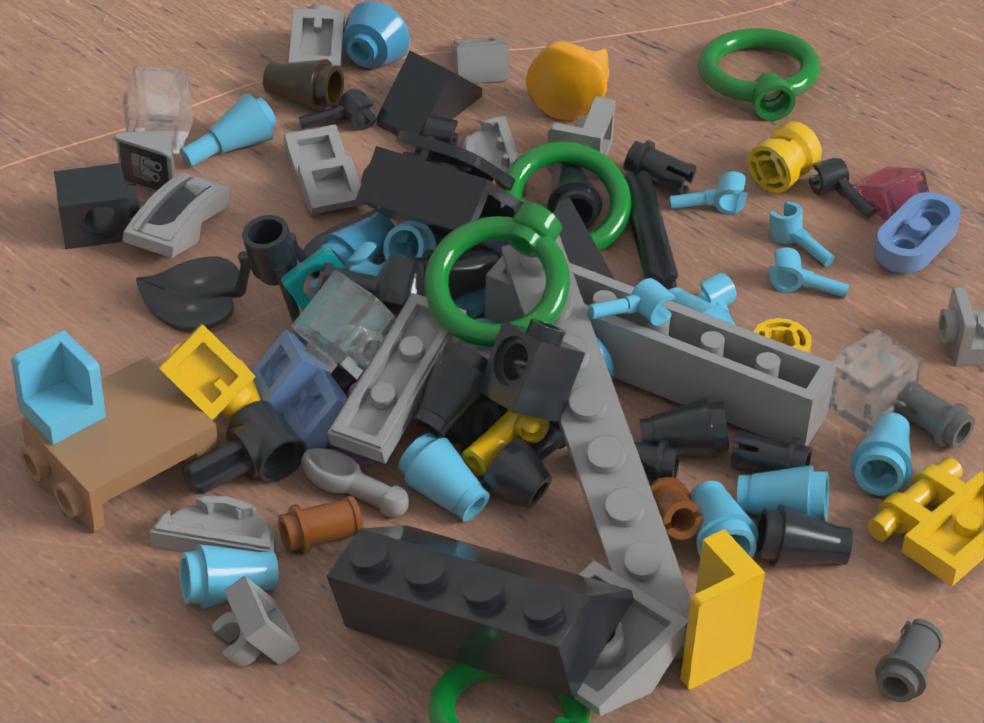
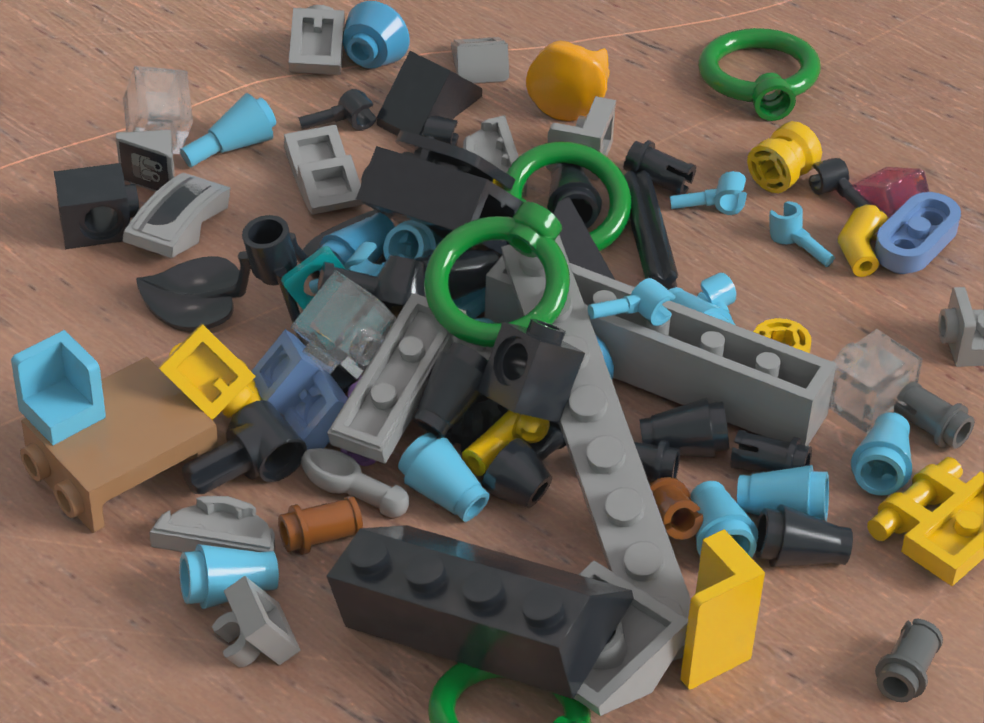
dark brown cone [263,59,344,111] -> none
medium azure hand [769,248,849,298] -> none
none -> yellow arm [837,205,889,277]

